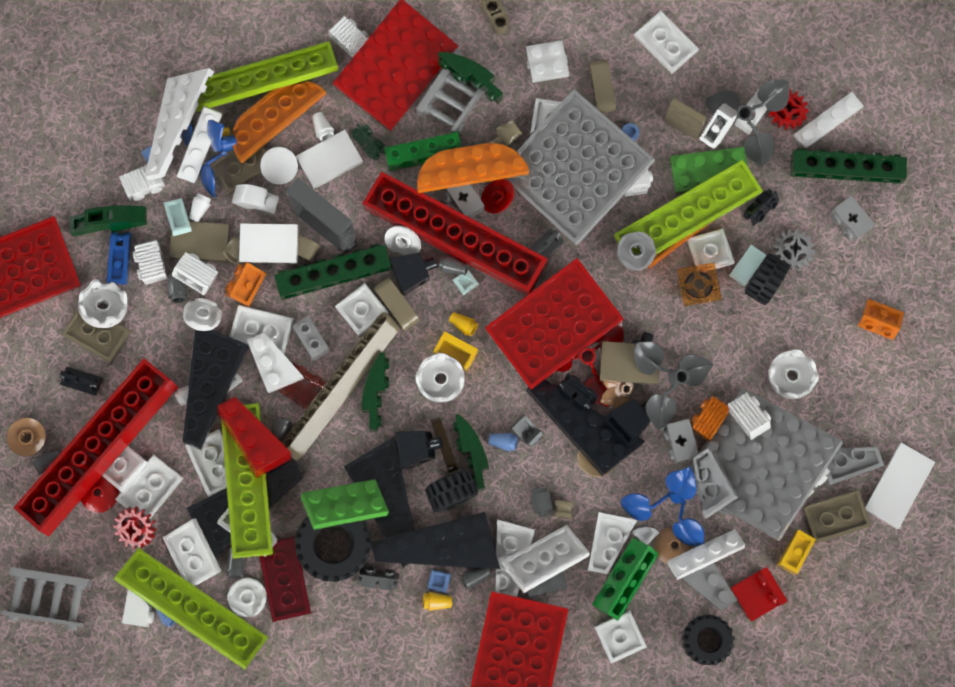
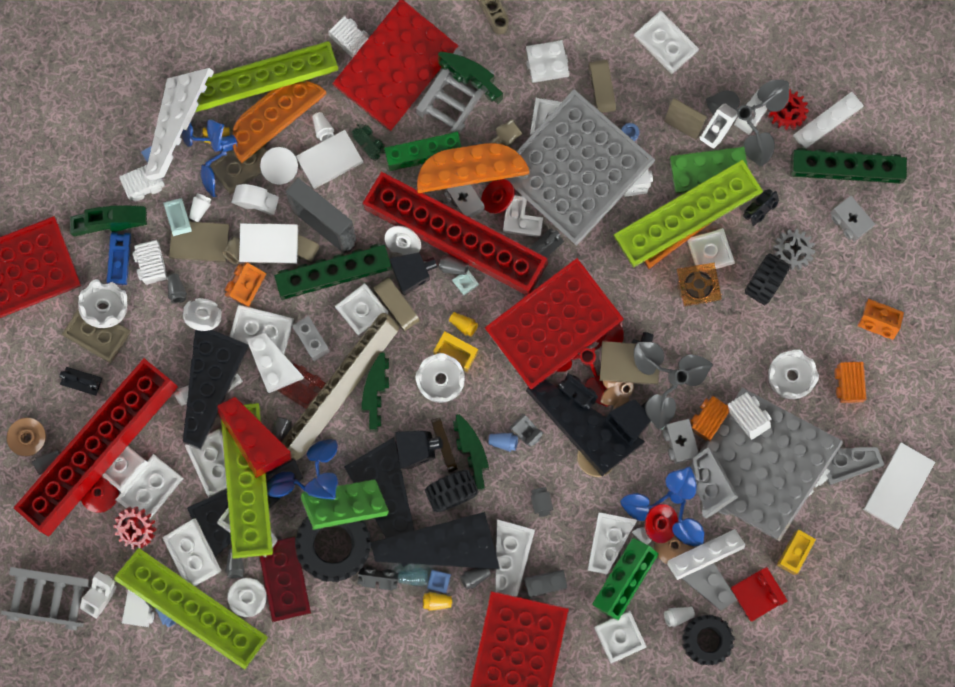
white brick [172,252,218,295] -> none
white plate [177,106,222,183] -> none
white tile [502,525,589,593] -> none
dark tan wheel [553,500,574,519] -> none
light grey plate [617,232,656,271] -> none
light aqua tile [729,245,766,287] -> none
dark tan tile [802,489,872,544] -> none
none -> white brick [80,571,117,619]
none -> blue plant [266,439,338,499]
none -> clear light blue cone [398,567,428,587]
none -> white plate [503,195,543,238]
none -> red dish [645,504,678,543]
none -> white cone [664,606,695,627]
none -> orange brick [834,362,867,403]

